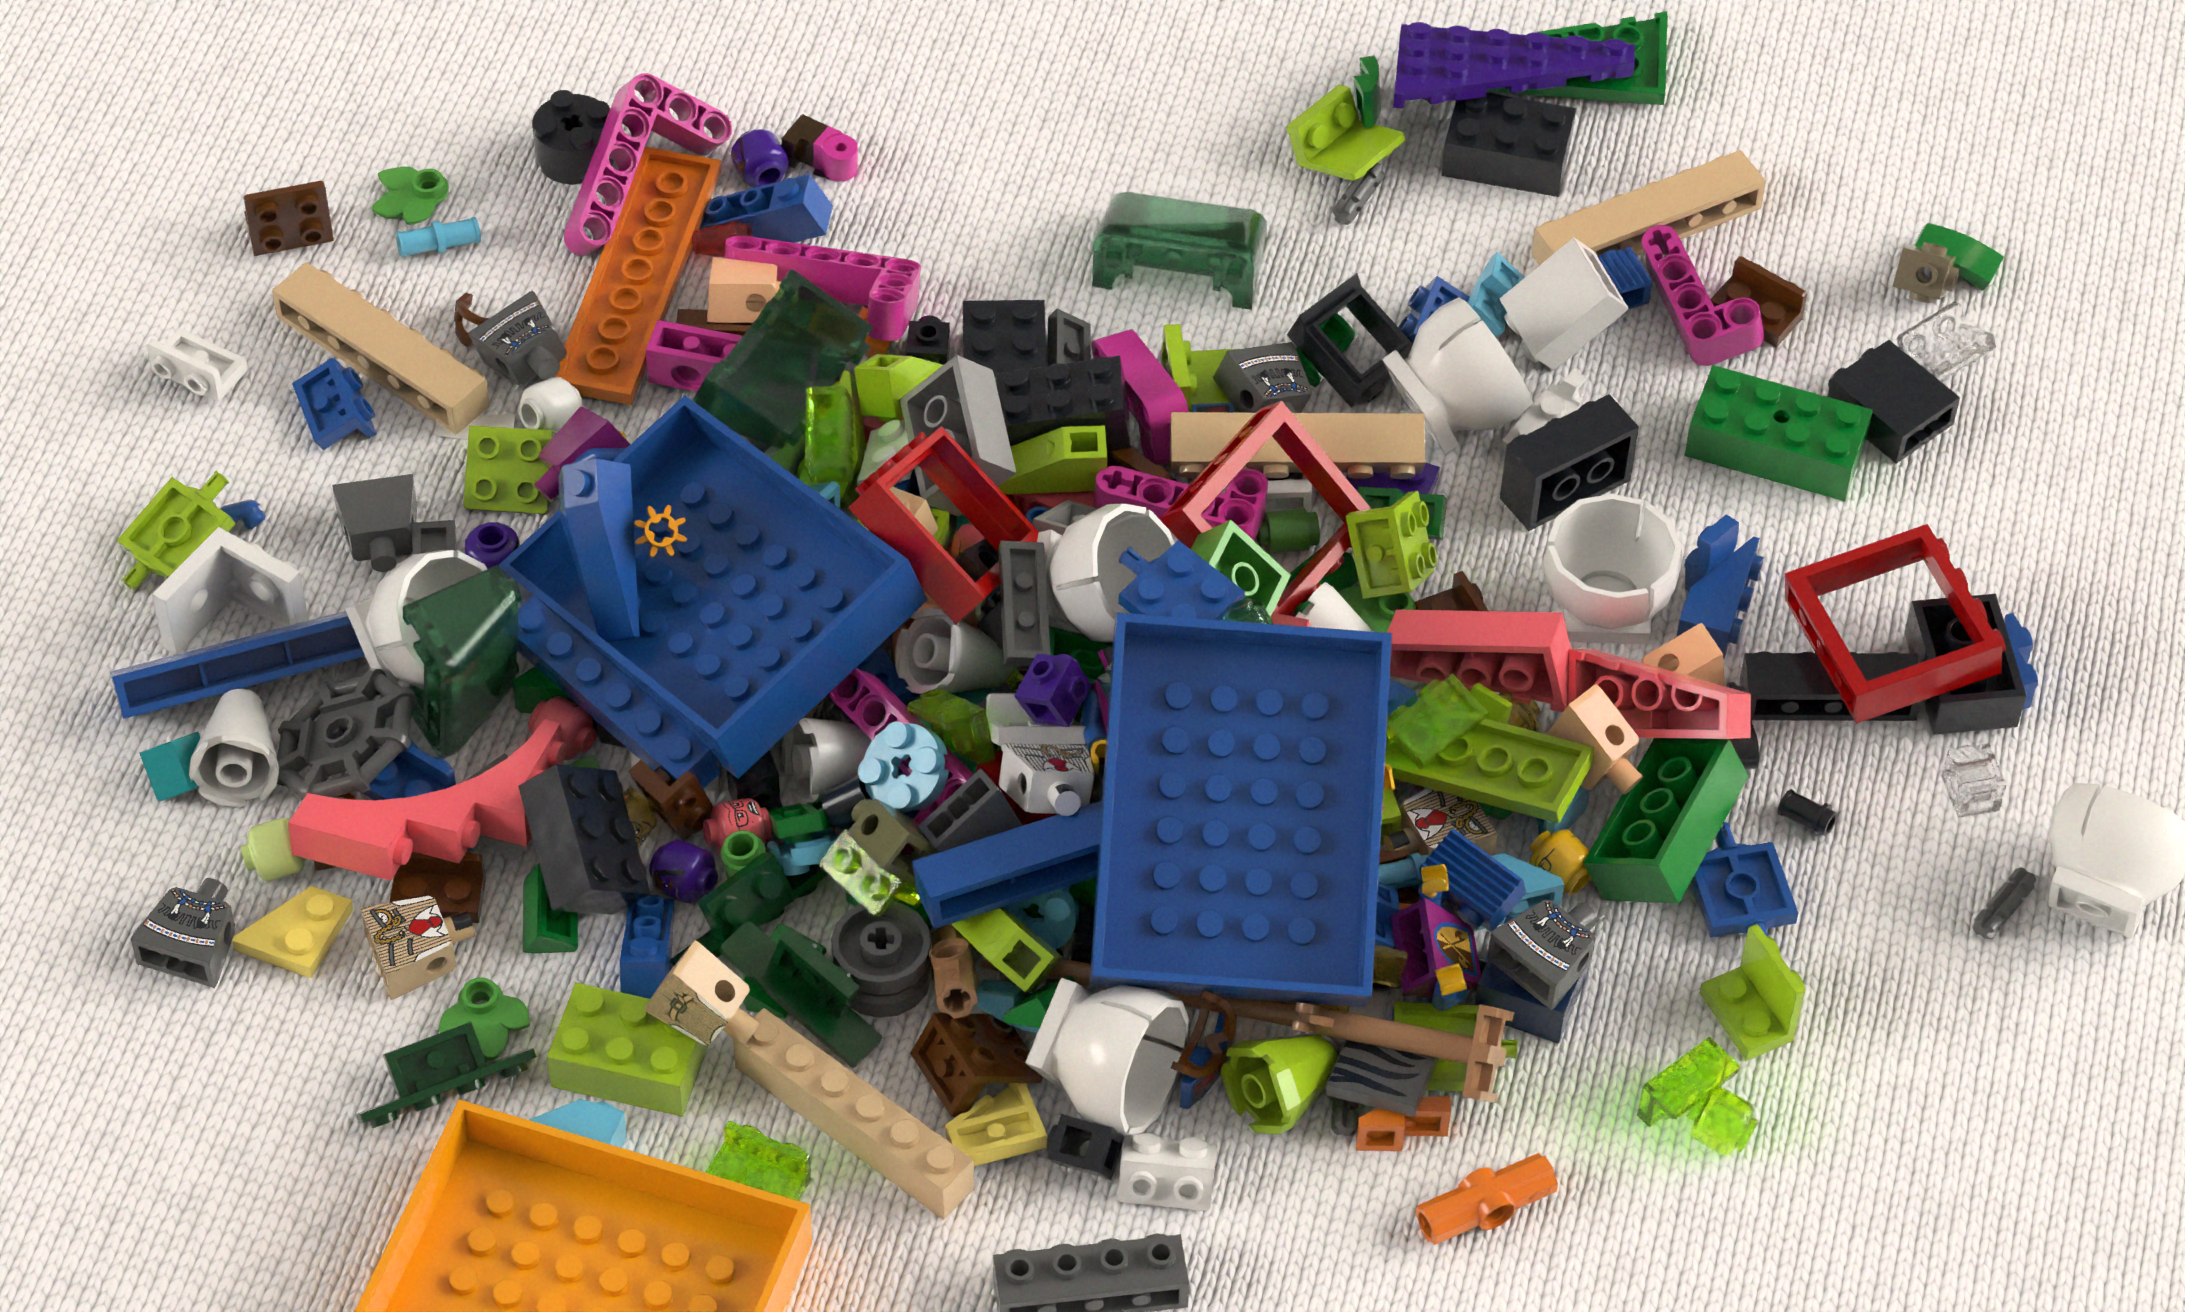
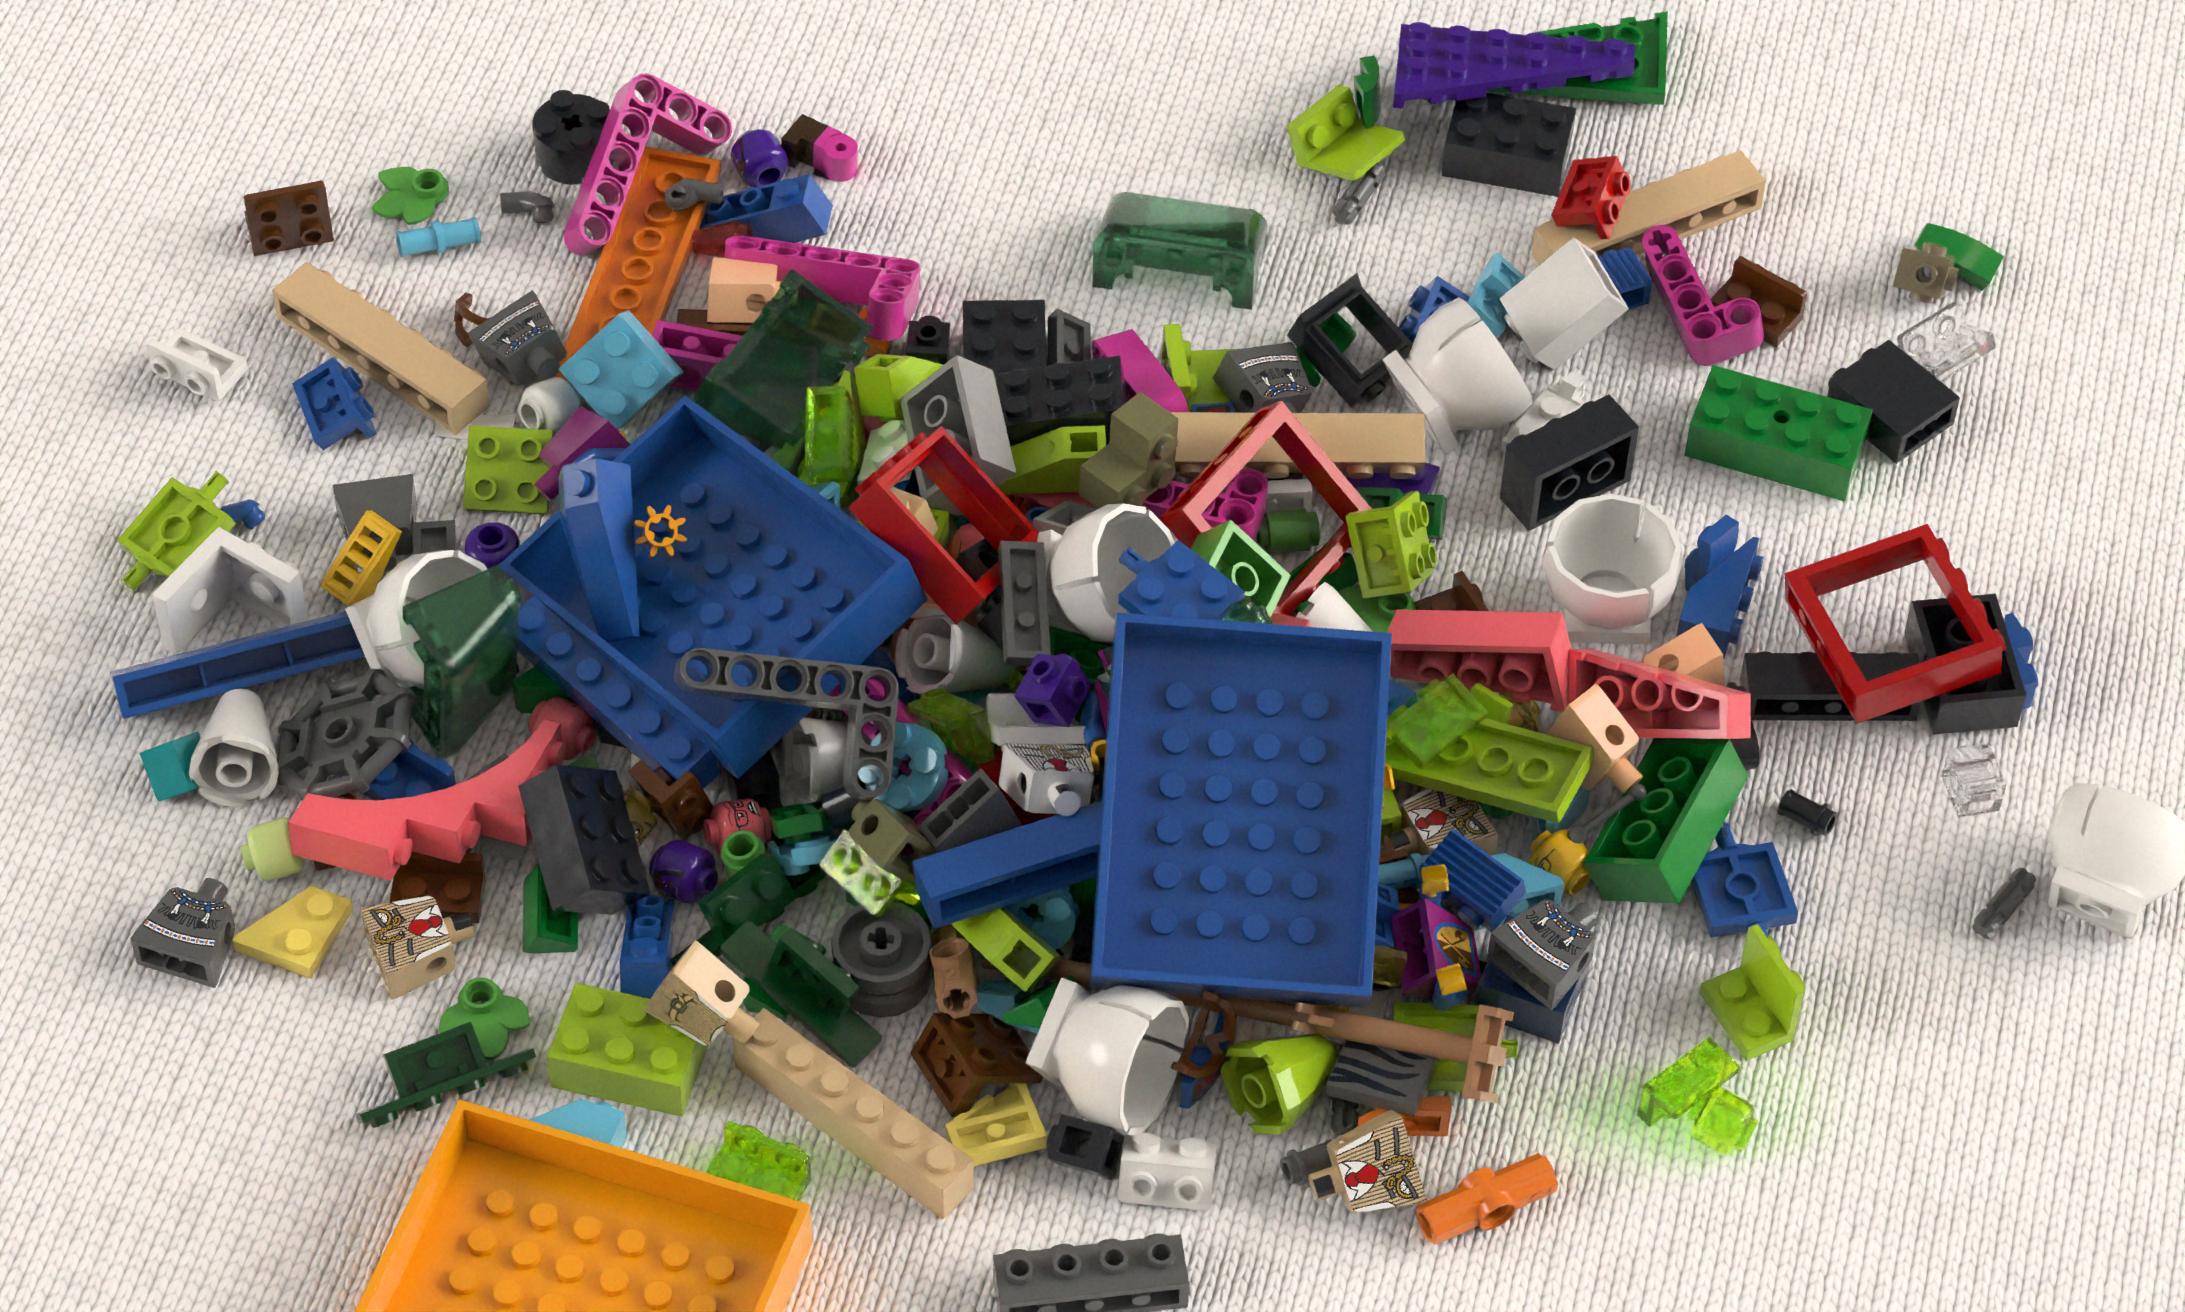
none -> yellow slope [320,510,402,606]
none -> dark grey arm [500,191,555,223]
none -> medium azure brick [558,310,684,430]
none -> dark grey arm [665,178,724,210]
none -> dark grey beam [673,648,899,802]
none -> olive brick [1079,392,1178,509]
none -> dark grey pin [1280,1139,1332,1186]
none -> torso [1308,1110,1427,1213]
none -> red bracket [1551,156,1631,240]
none -> dark grey hinge [1568,784,1647,843]

